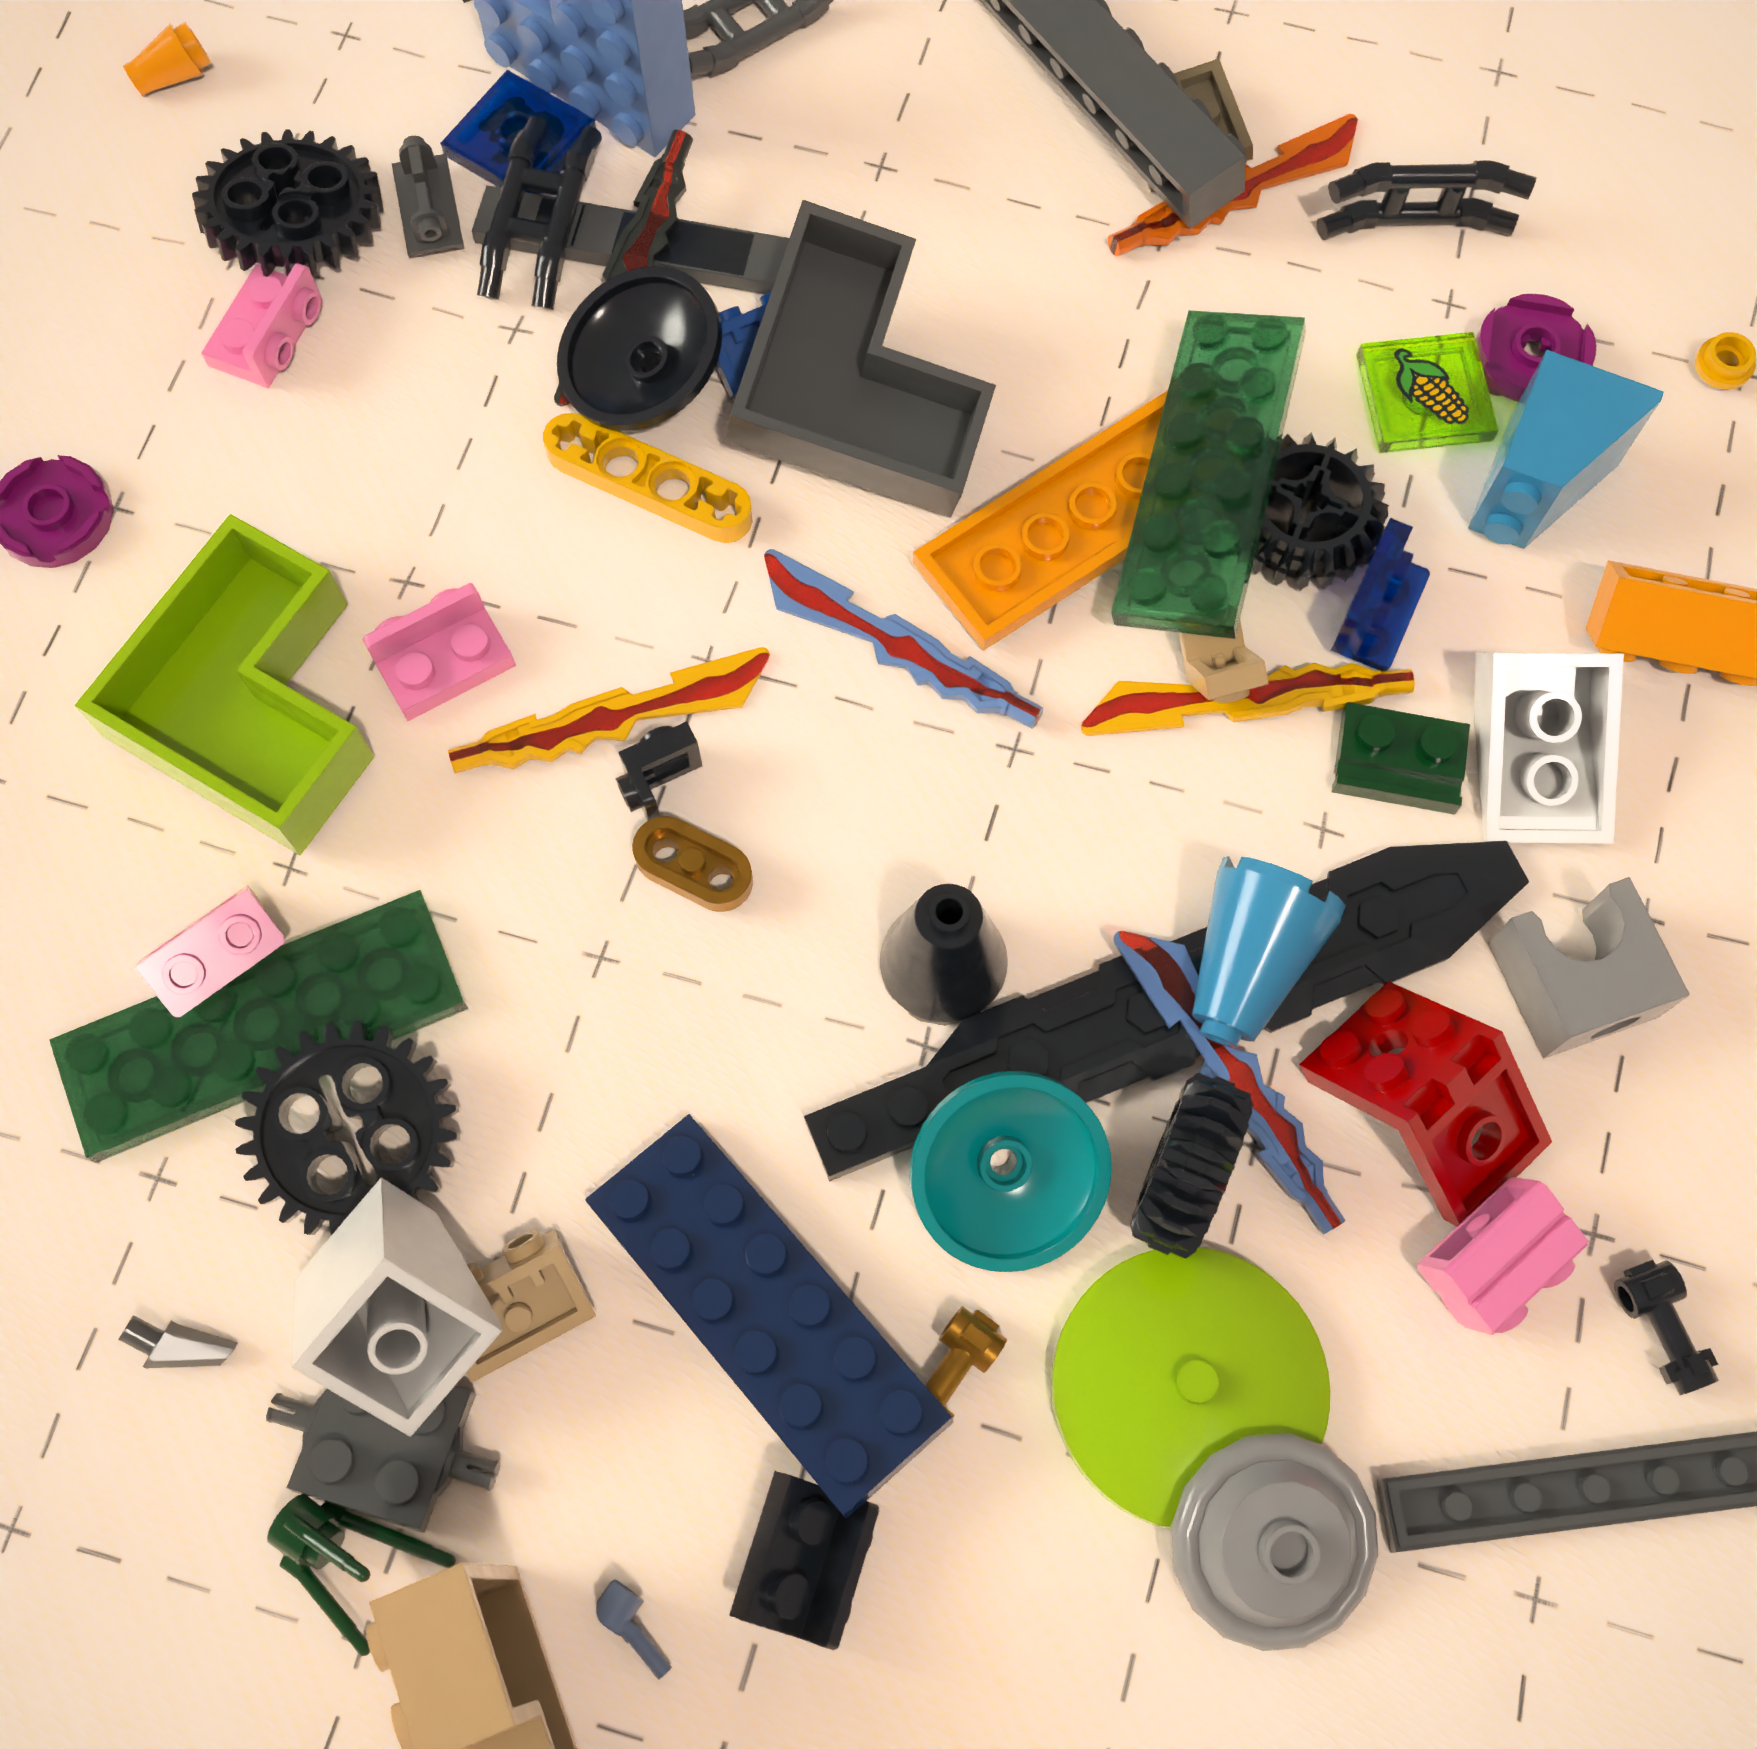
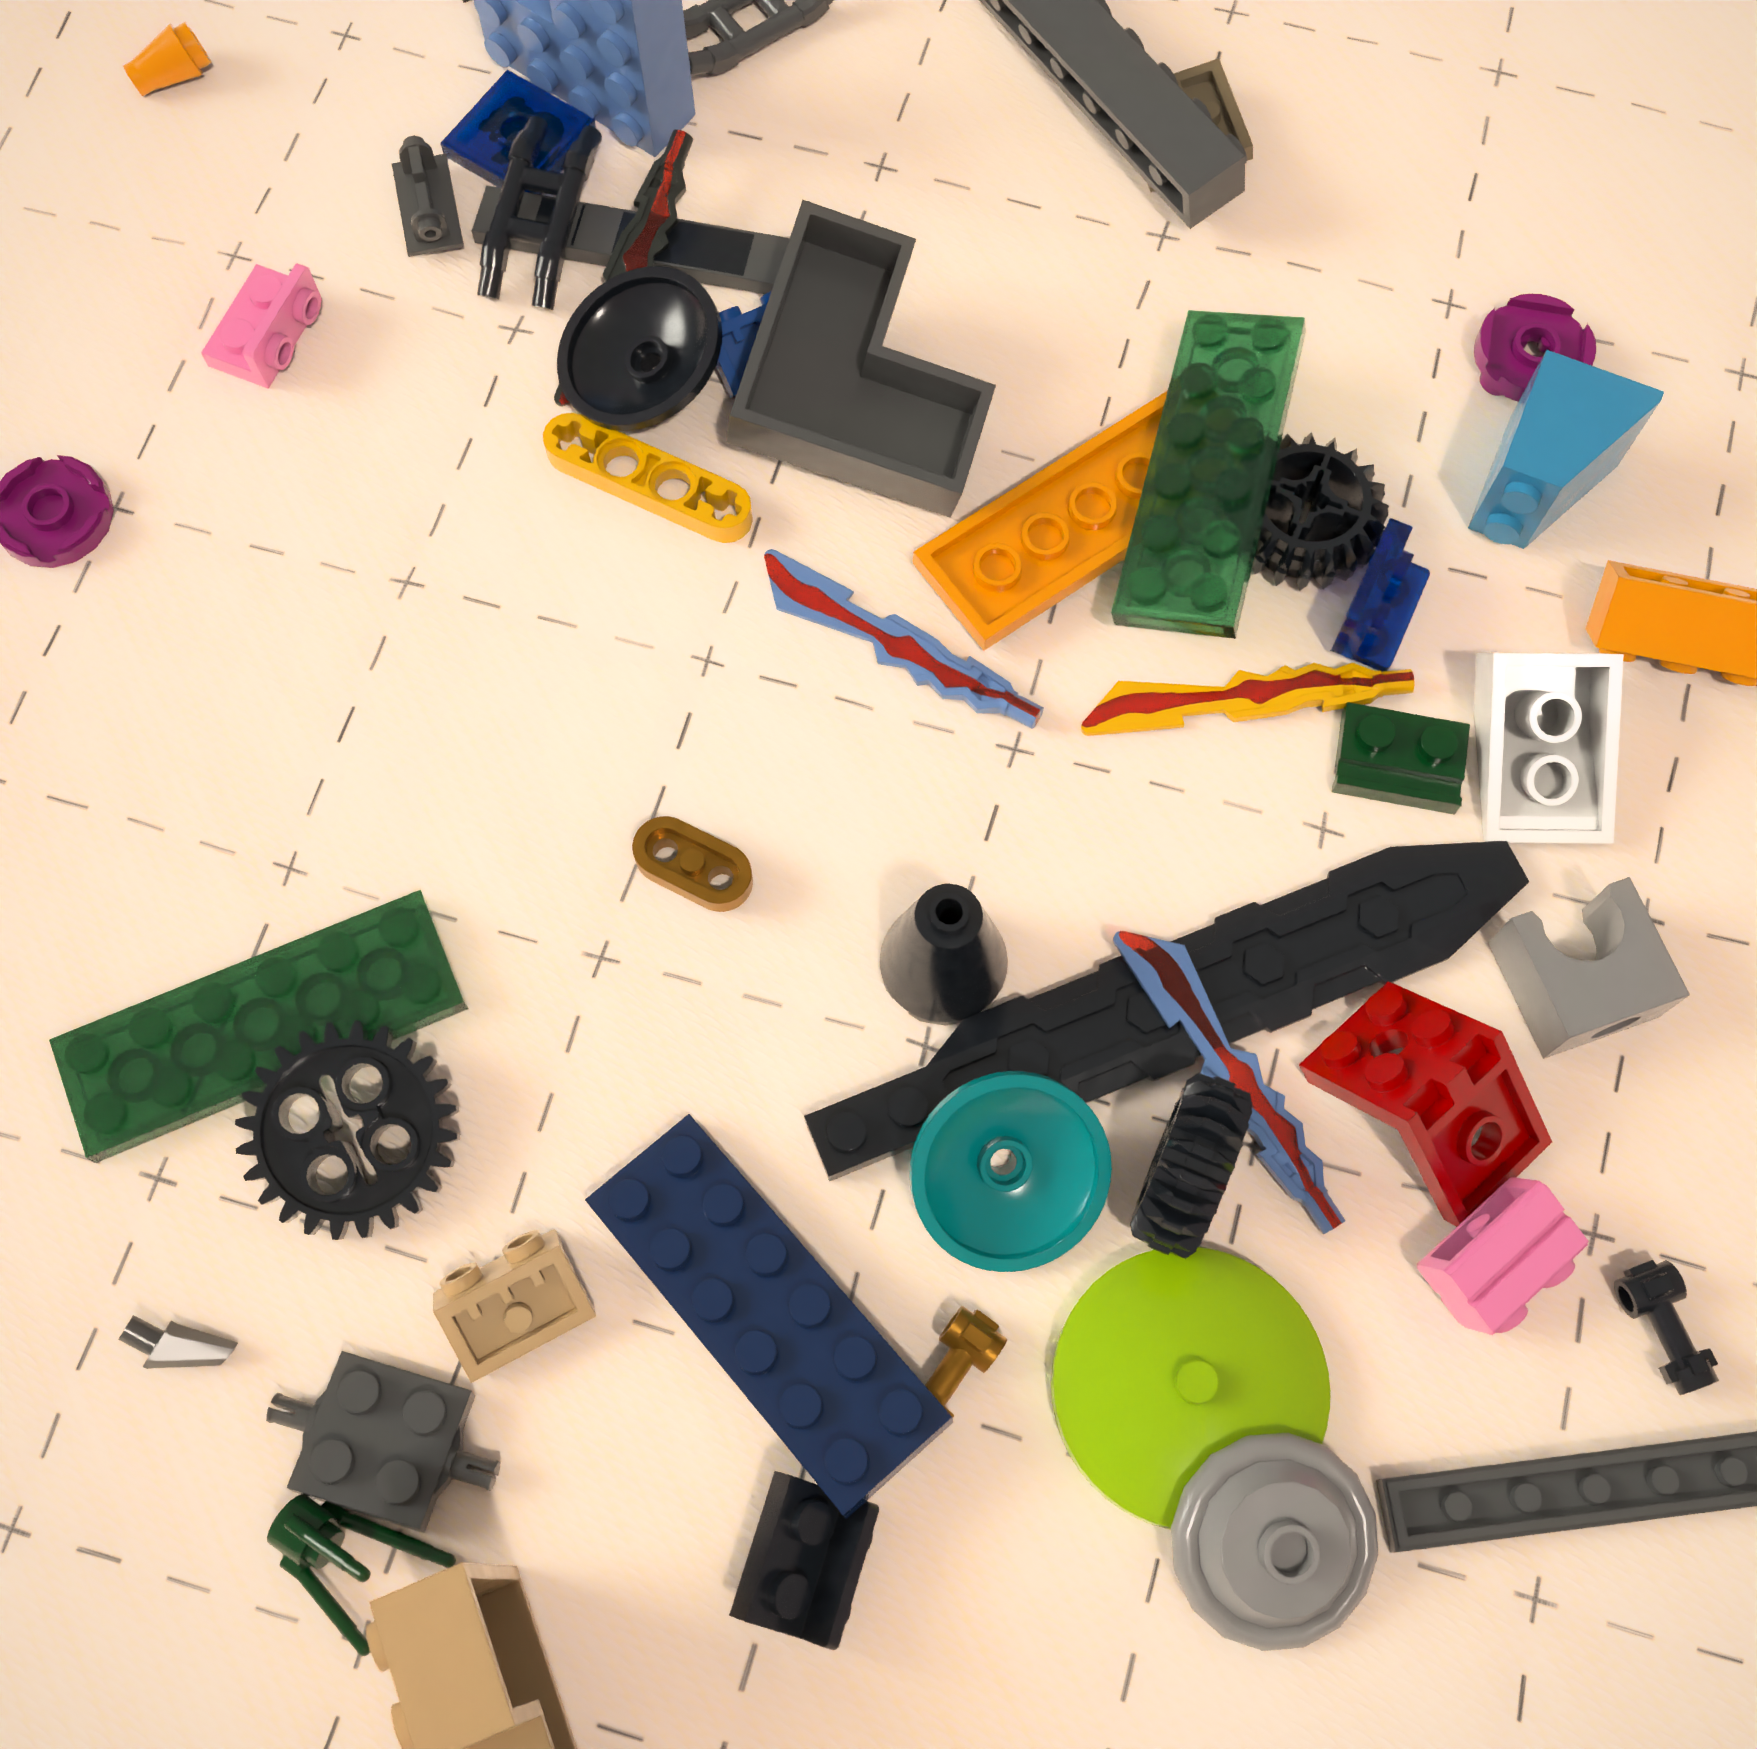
lime piece [74,514,374,856] -> none
bright pink bracket [135,885,285,1017] -> none
black gear [192,129,384,277] -> none
white slope [291,1178,502,1437] -> none
bright pink bracket [362,583,516,722] -> none
yellow sword [448,647,770,774] -> none
sand blue hand [596,1579,672,1680] -> none
black bracket [615,721,703,821] -> none
orange sword [1108,114,1358,257] -> none
tan bracket [1178,610,1269,703] -> none
dark azure cone [1192,856,1346,1048] -> none
black piece [1316,160,1537,240] -> none
clear neon green tile [1356,332,1499,453] -> none
yellow plate [1695,332,1756,390] -> none

